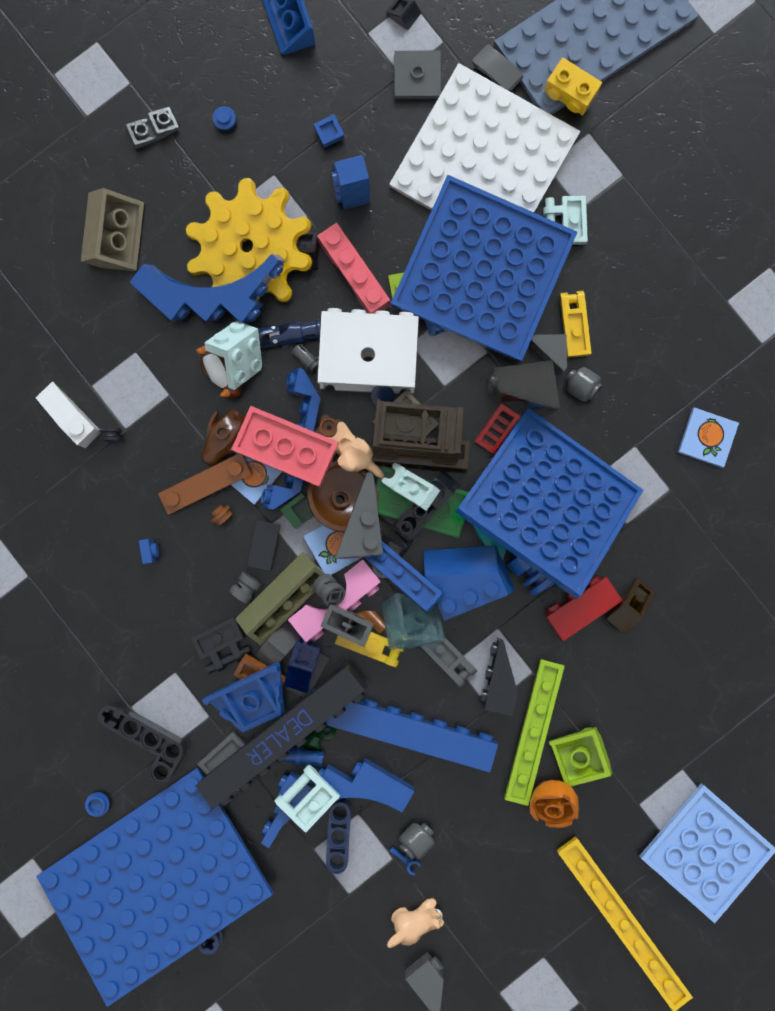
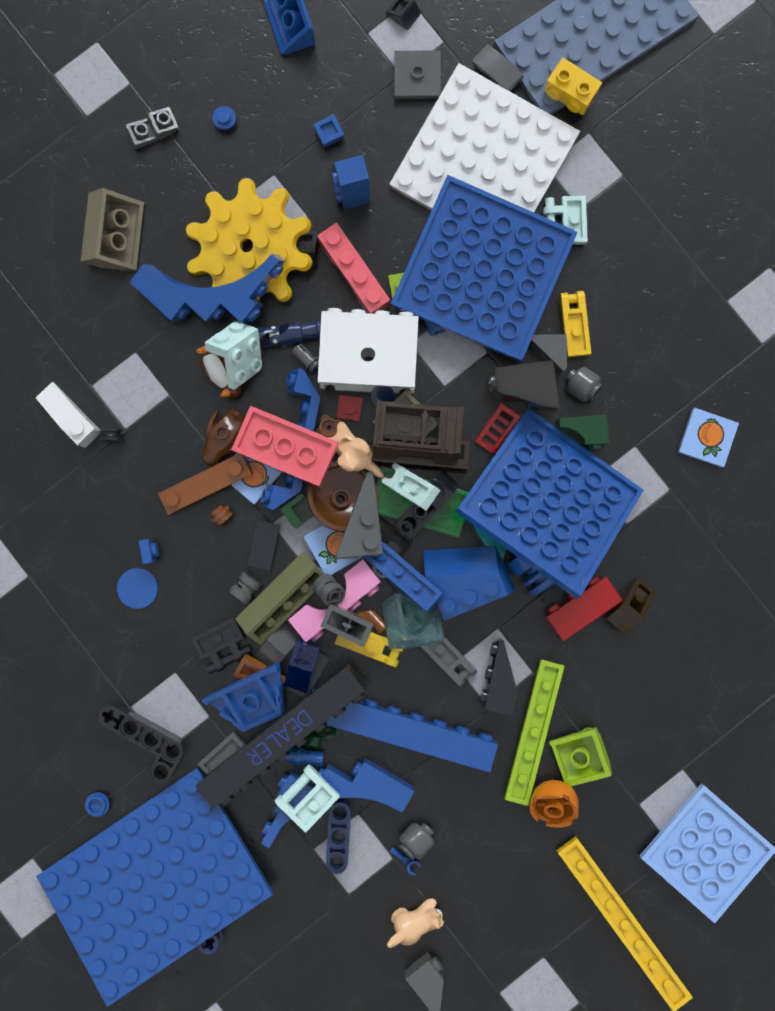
none -> blue piece [117,568,158,609]
none -> red plate [336,395,363,422]
none -> dark green arch [556,415,609,451]

